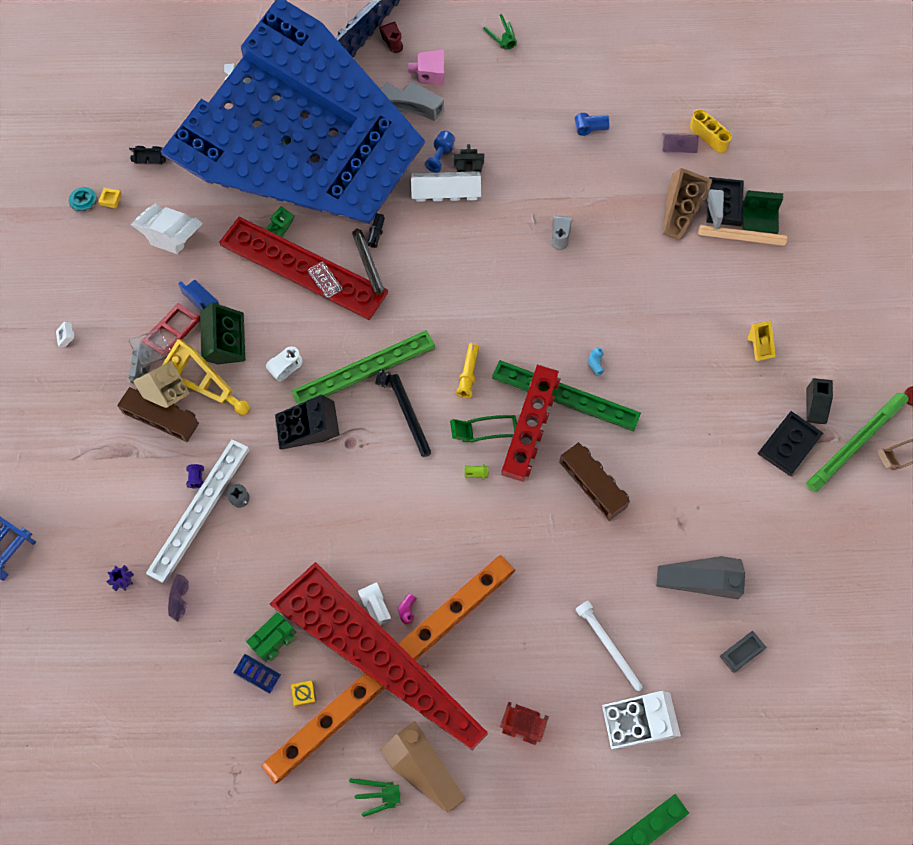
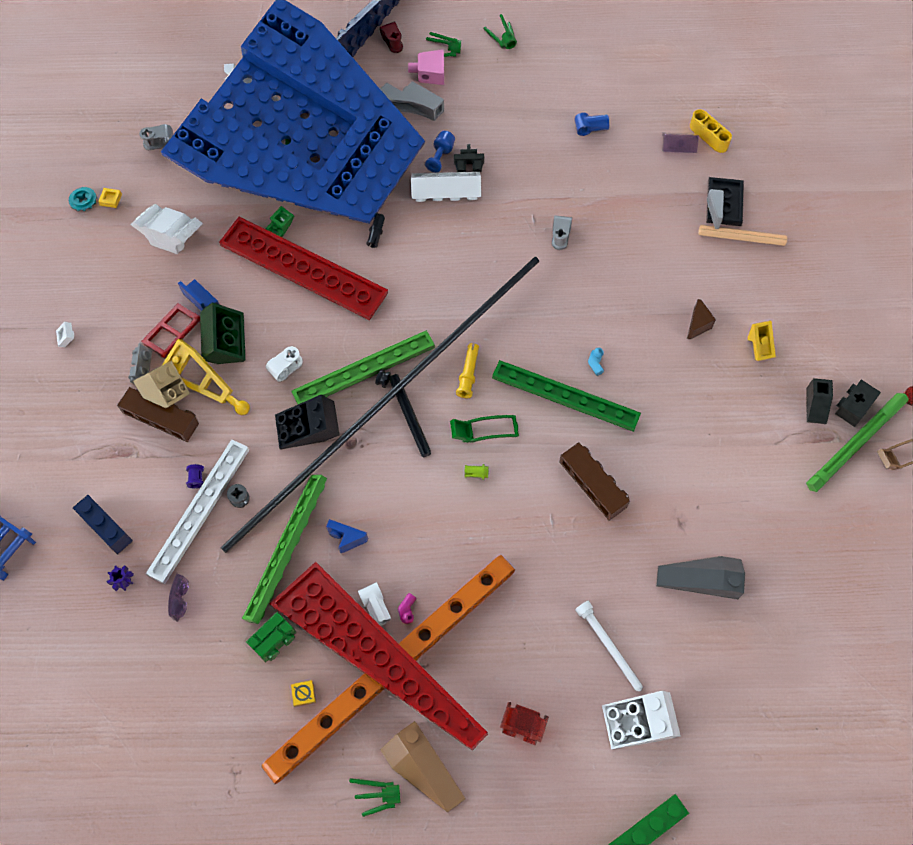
black hinge [129,145,166,165] -> none
clear piece [129,329,171,367] -> none
clear blue slope [233,654,281,694] -> none
clear tile [308,261,342,298] -> none
dark brown axle [352,228,385,296] -> none
red brick [501,364,561,482] -> none
medium nougat wedge [663,168,712,240] -> none
dark grey tile [720,630,767,673] -> none
dark green bracket [742,190,783,234] -> none
black tile [757,411,823,476] -> none
none -> dark blue arch [73,495,133,555]
none -> light grey piece [139,124,173,150]
none -> black piece [220,257,539,553]
none -> bright green plate [242,475,327,624]
none -> blue slope [326,519,368,553]
none -> green plant [426,32,462,57]
none -> reddish brown slope [687,299,716,339]
none -> pearl dark grey brick [835,379,881,427]

